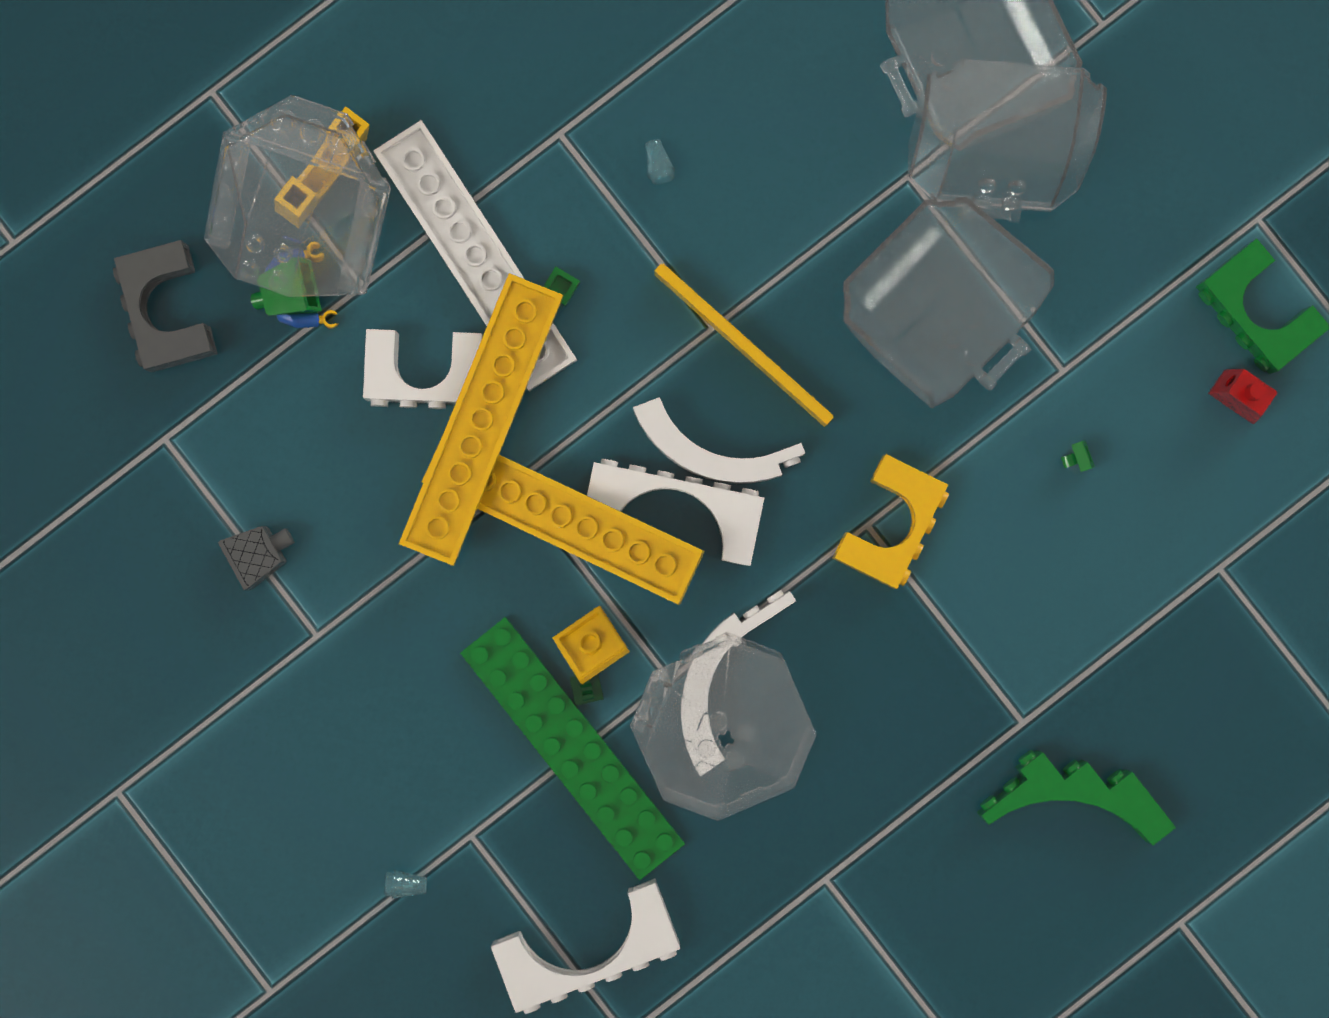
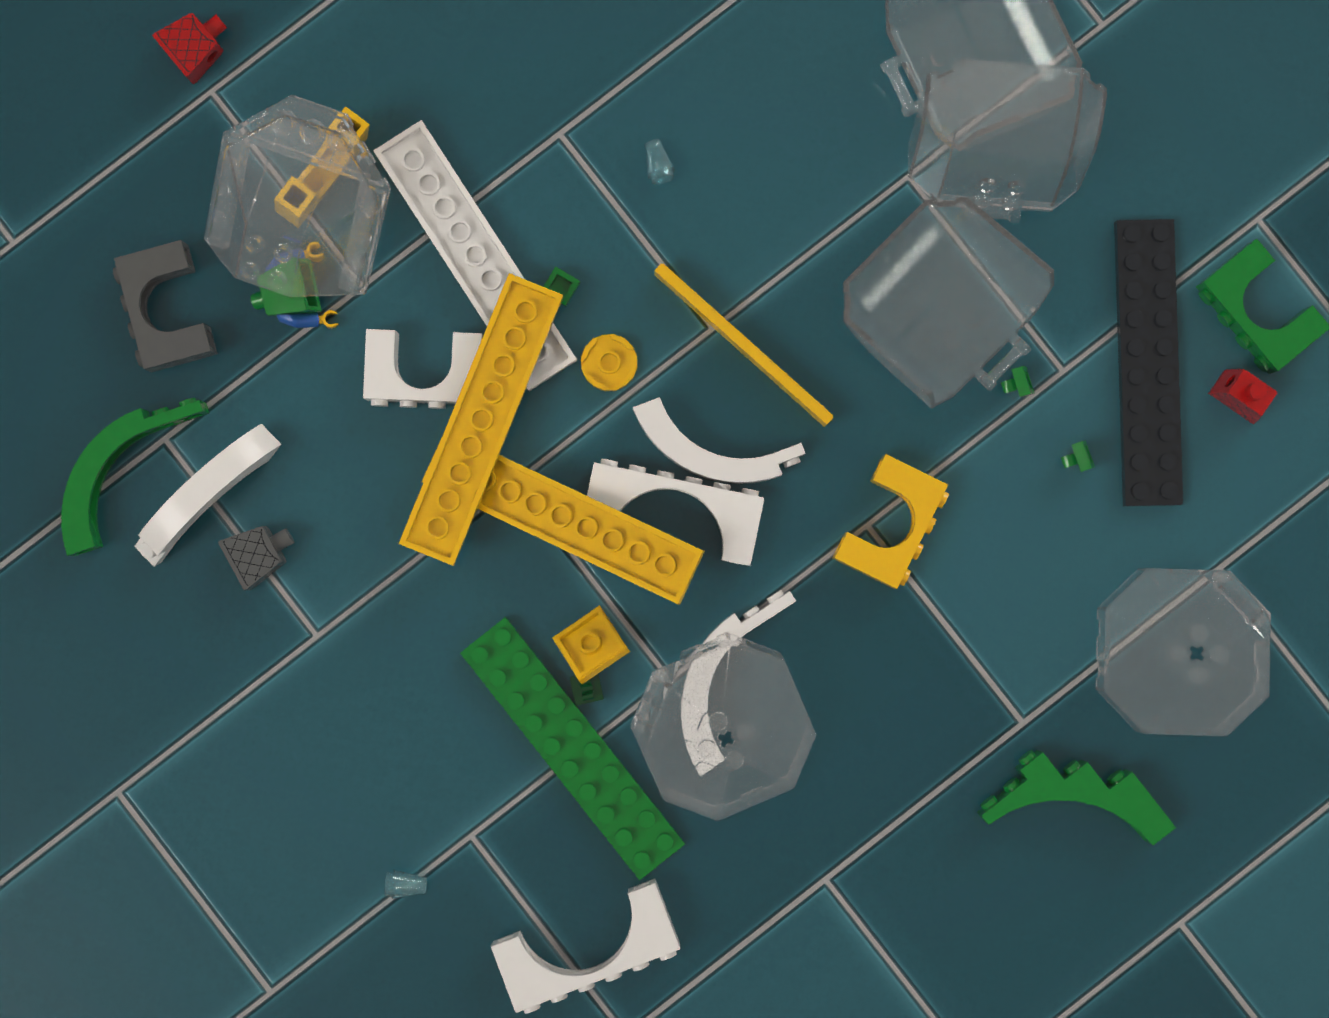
none -> green arch [61,398,210,556]
none -> white arch [135,424,281,567]
none -> red torso [152,13,227,85]
none -> yellow tile [581,334,638,391]
none -> green tile [1001,366,1035,397]
none -> clear windscreen [1096,568,1271,736]
none -> black plate [1114,219,1183,507]

